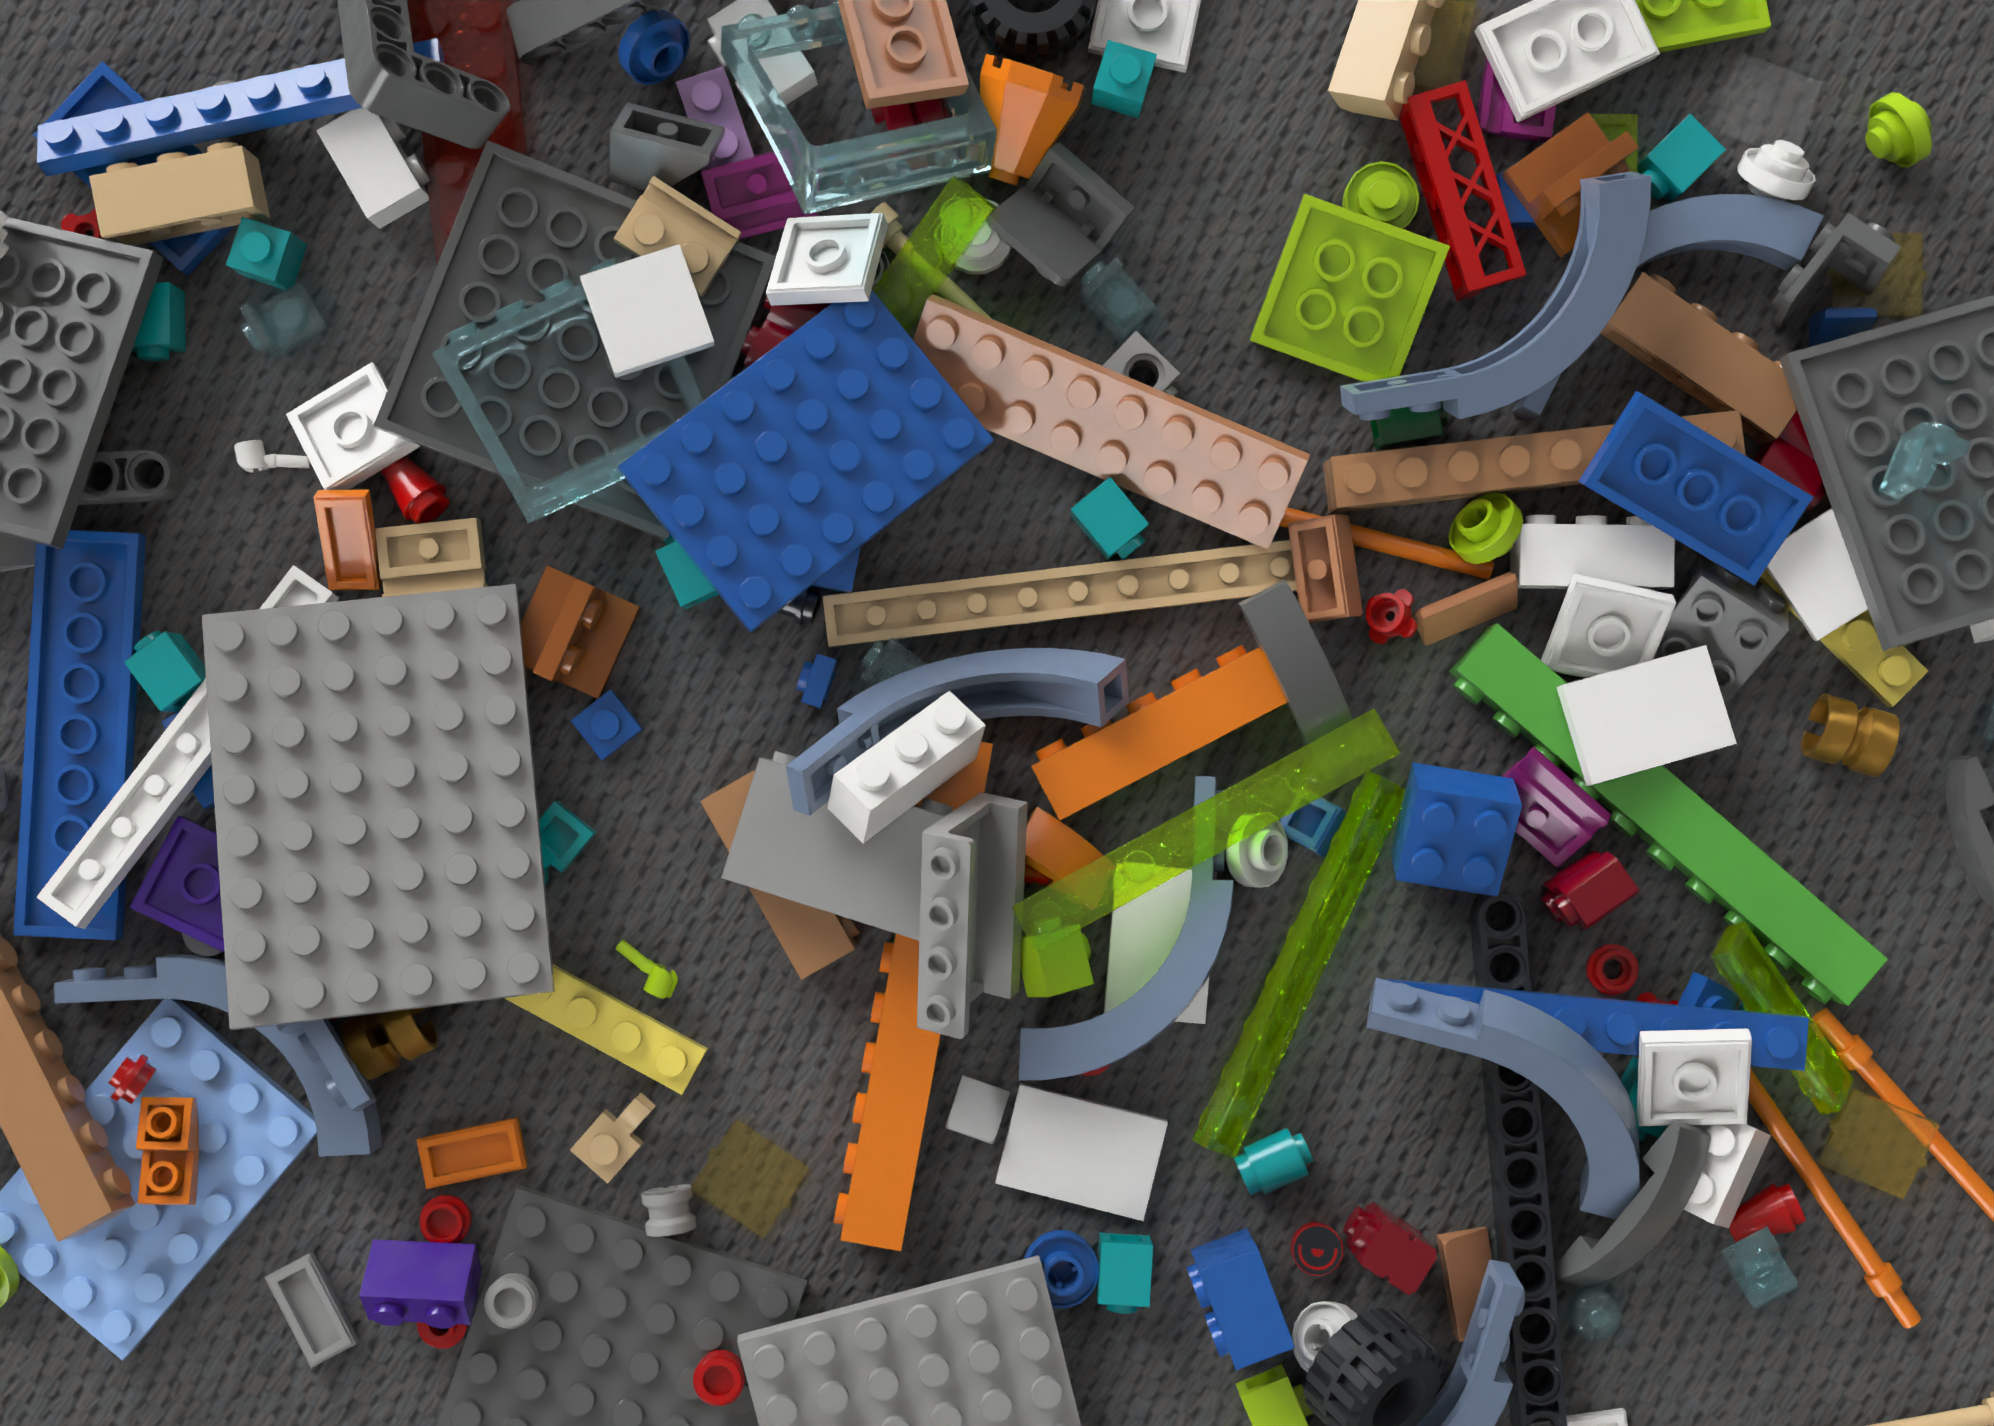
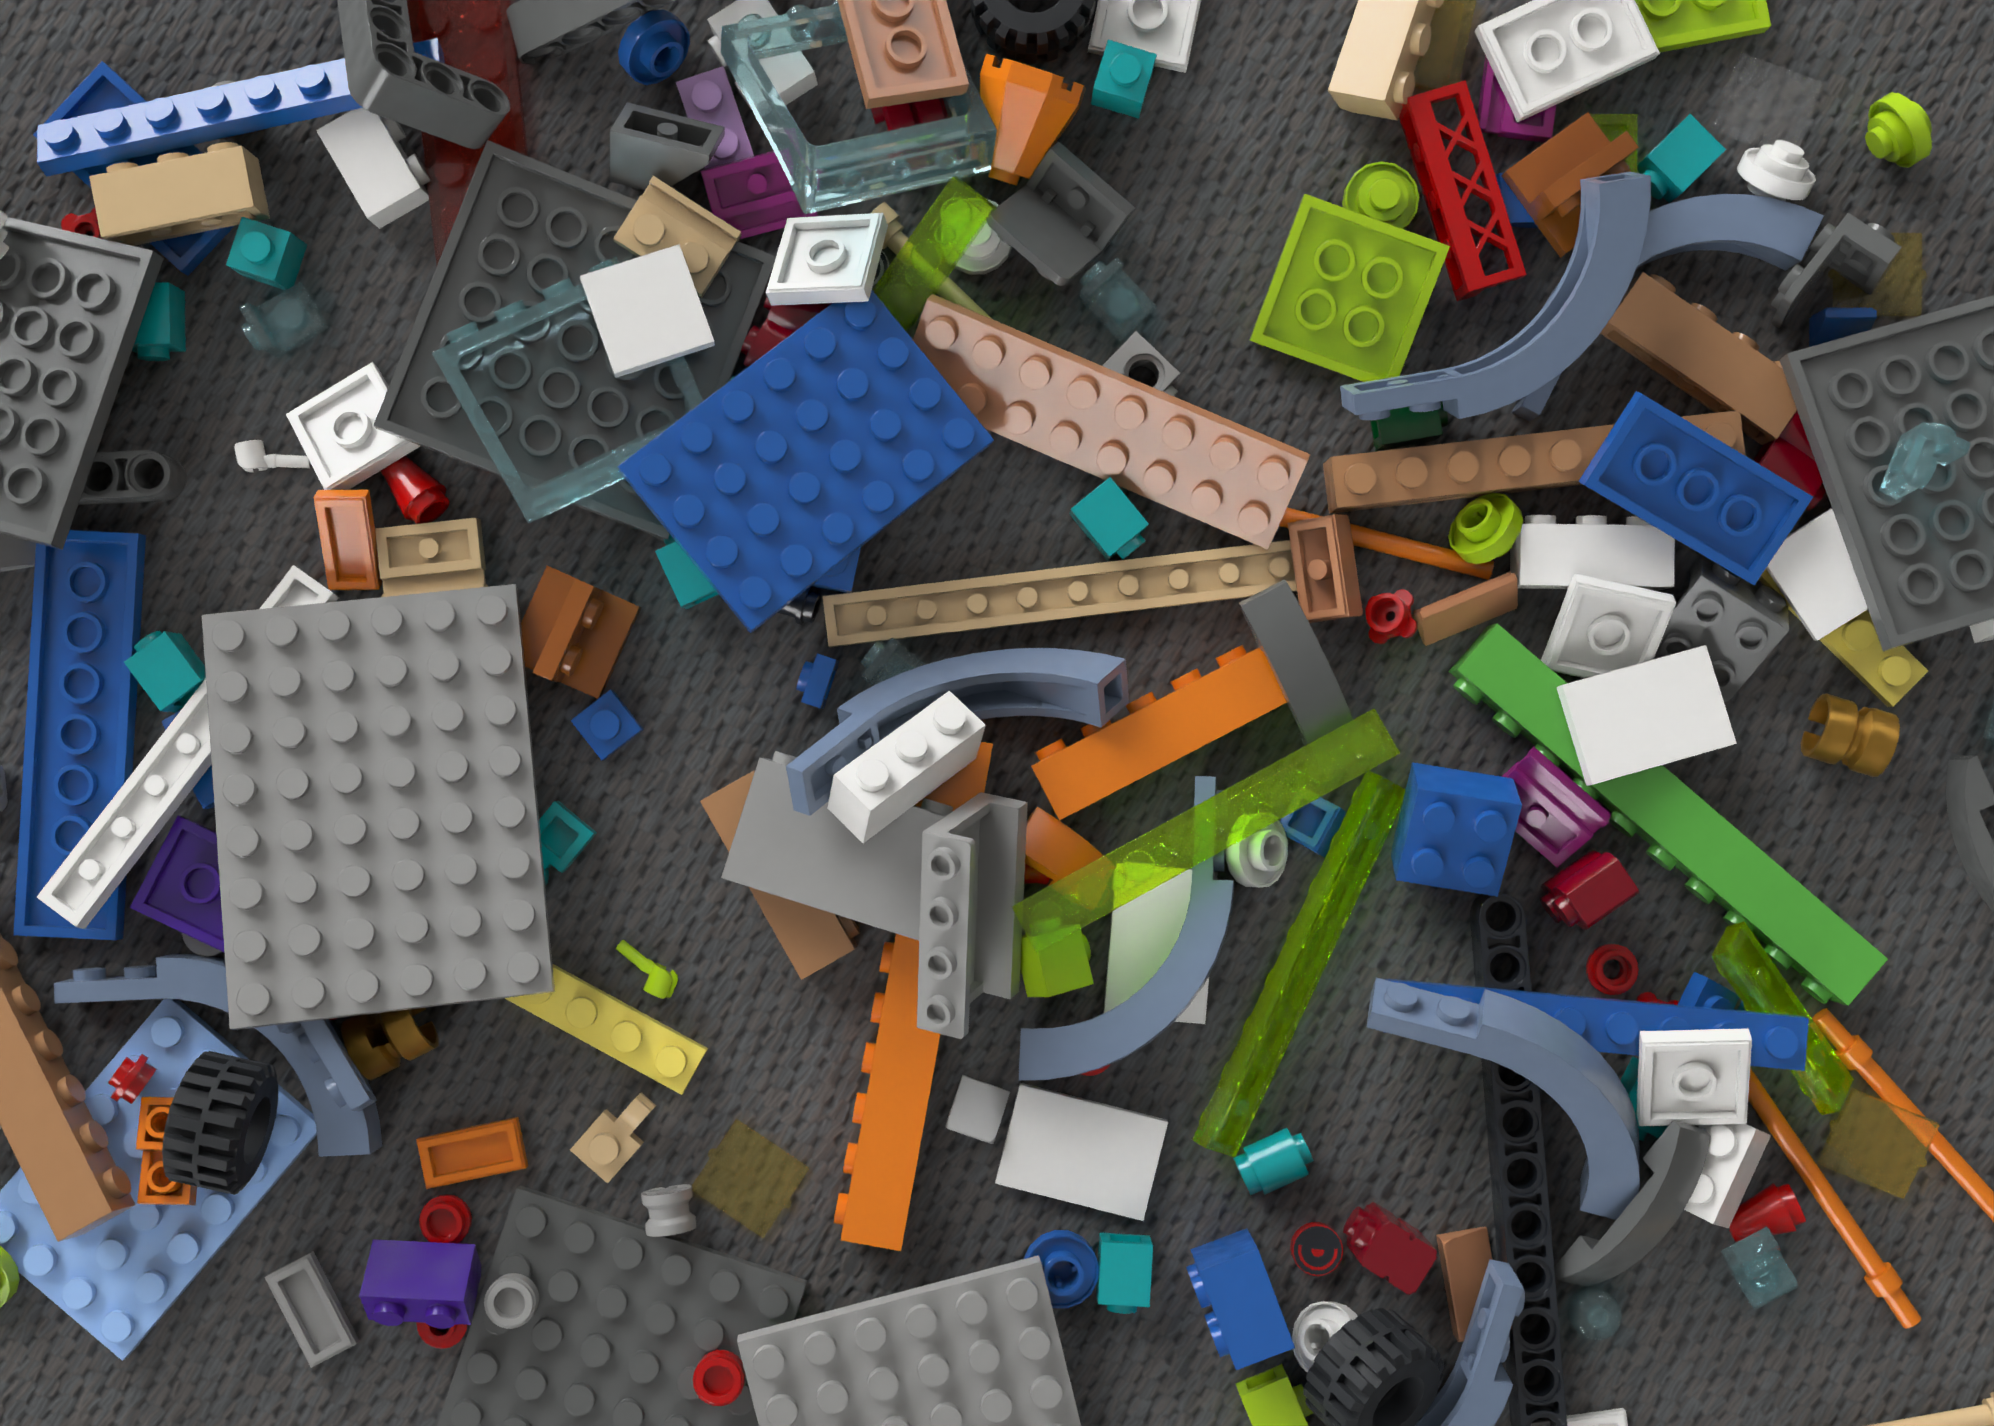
none -> black tyre [162,1051,278,1195]

